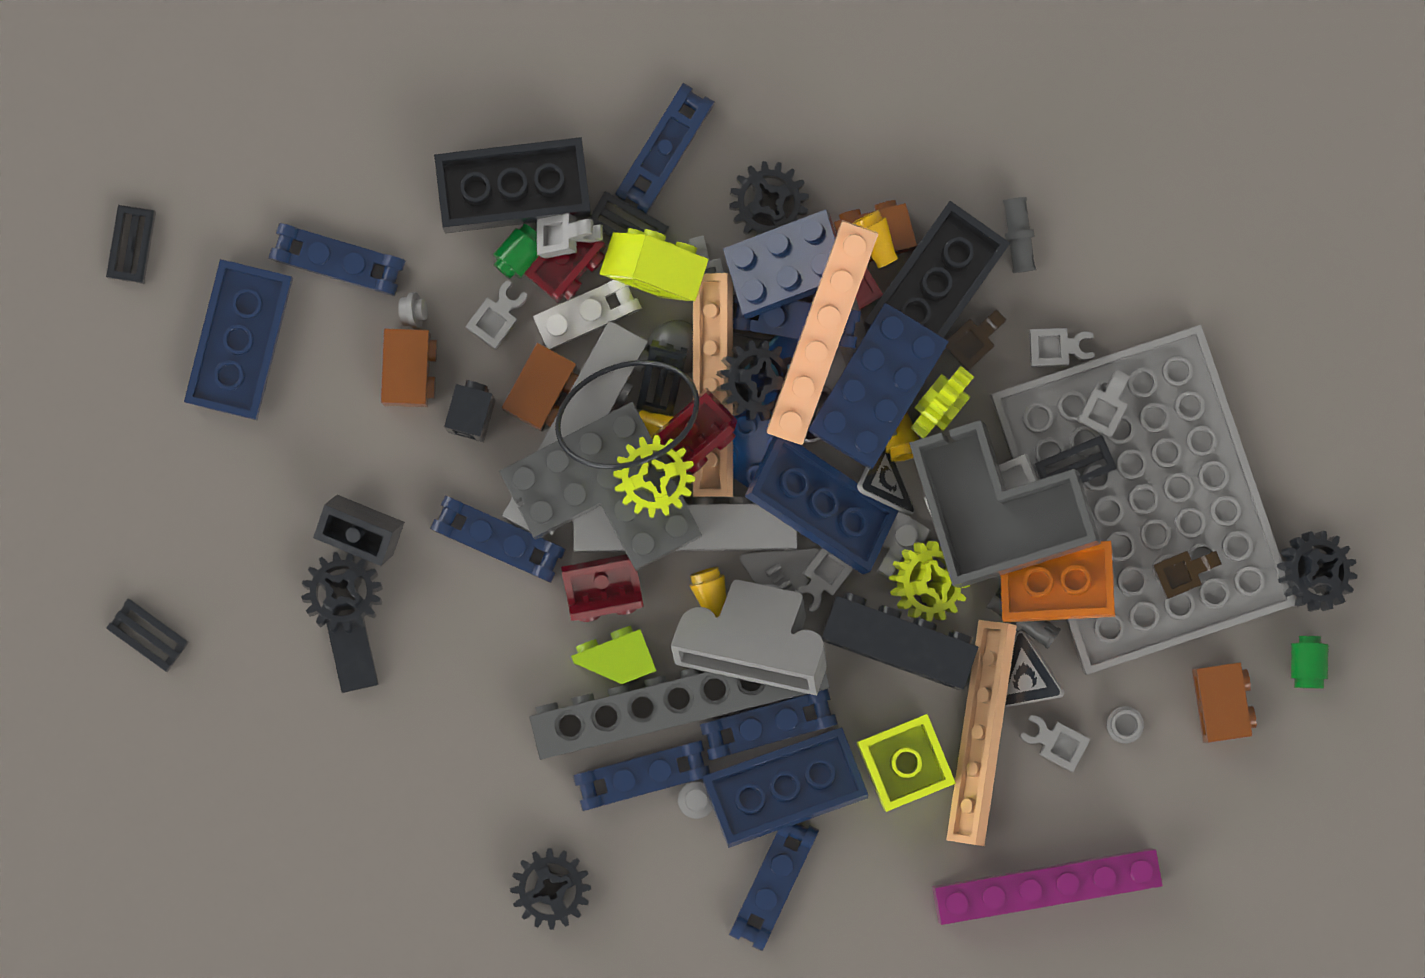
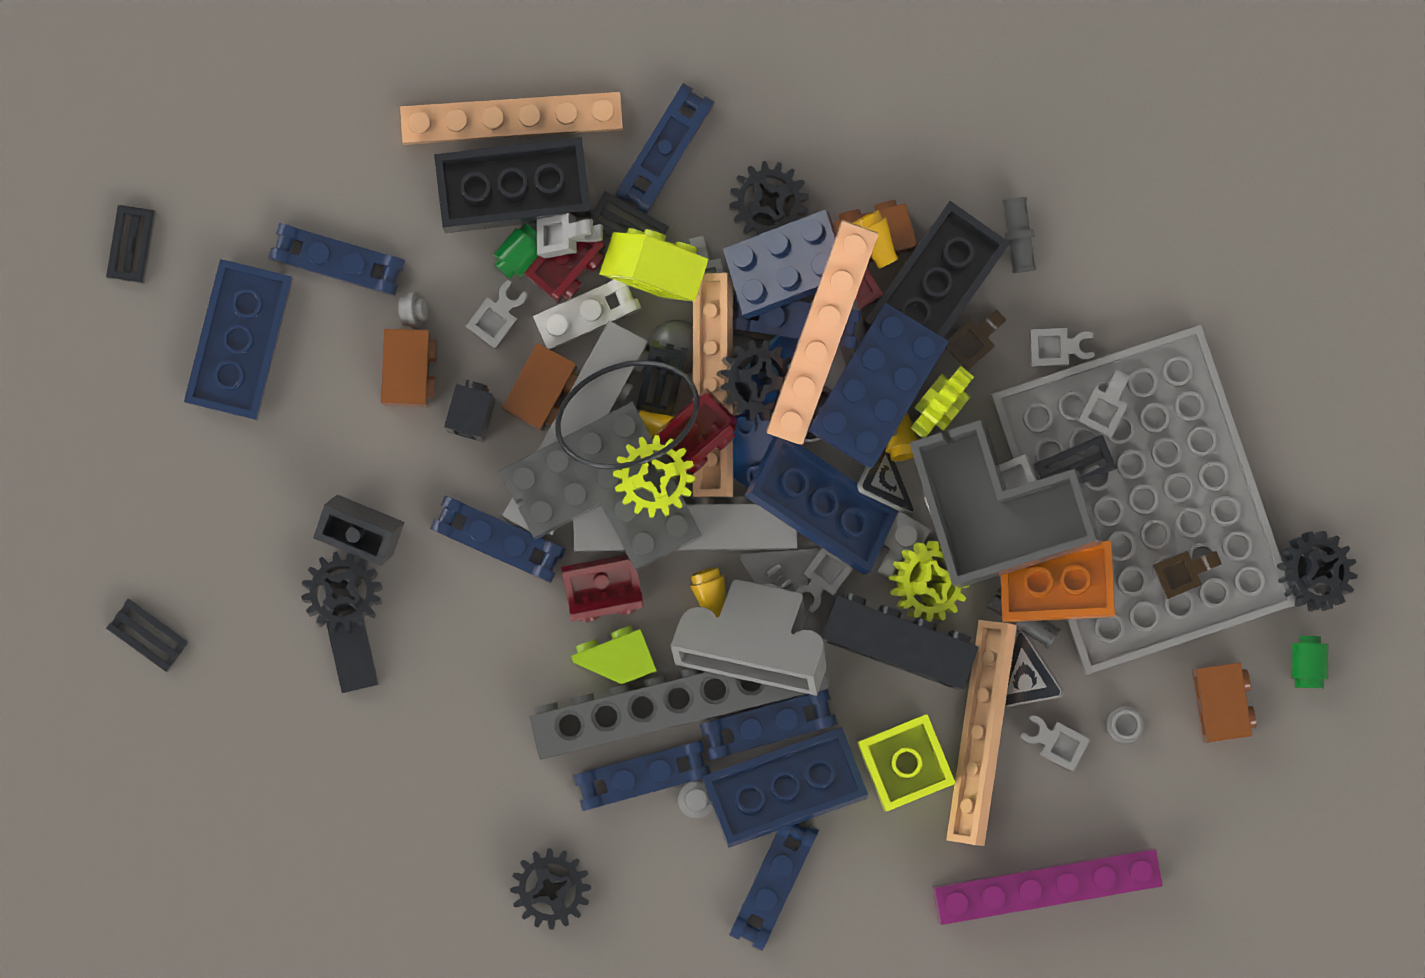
none -> light nougat plate [400,92,623,145]

